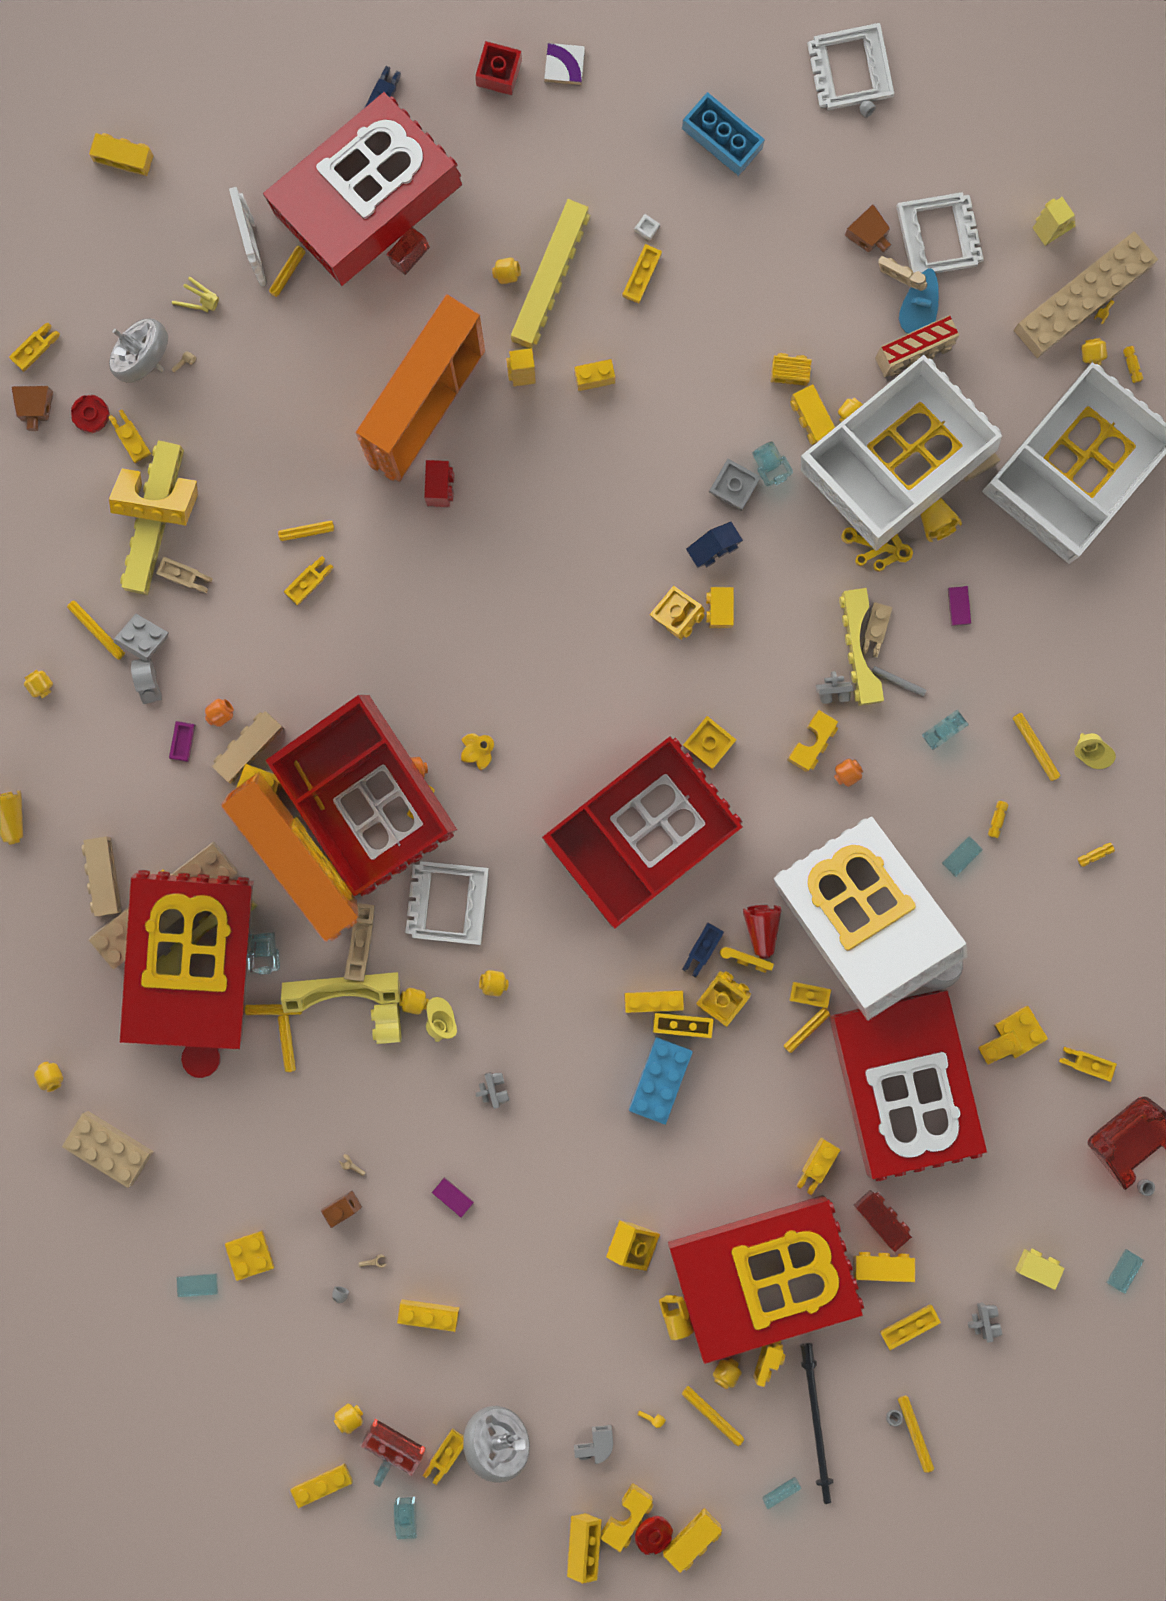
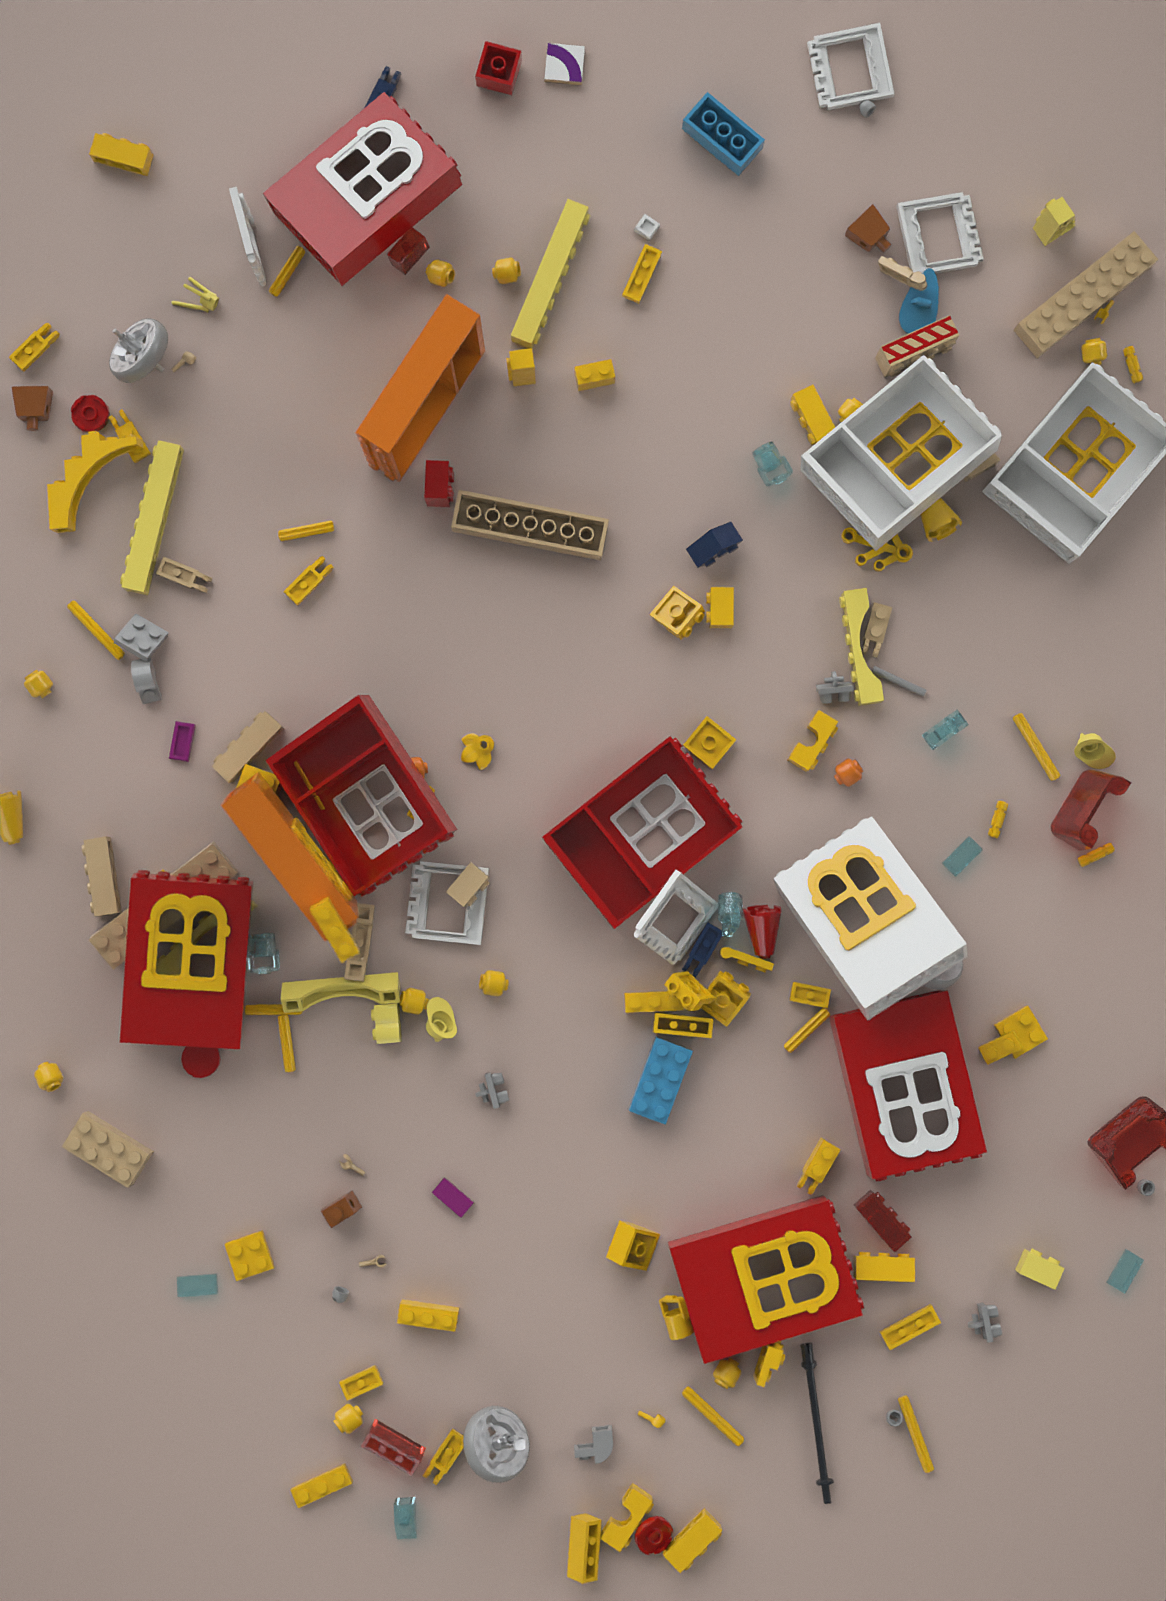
yellow arch [109,468,198,526] -> none
orange head [205,698,234,727] -> none
clear light blue tile [374,1455,393,1487] -> none
light grey plate [709,459,761,511] -> none
clear light blue tile [763,1477,802,1509] -> none
yellow brick [770,353,812,386] -> none
magenta tile [948,586,971,626] -> none
yellow hinge [1059,1047,1117,1082] -> none
none -> yellow arch [47,431,144,533]
none -> yellow brick [310,897,360,963]
none -> yellow plate [339,1365,383,1401]
none -> yellow head [426,259,455,287]
none -> tan brick [446,862,490,907]
none -> tan brick [451,490,609,561]
none -> white hinge [634,870,720,965]
none -> yellow plate [664,972,715,1011]
none -> clear light blue piece [718,892,743,938]
none -> clear red windscreen [1050,769,1132,851]

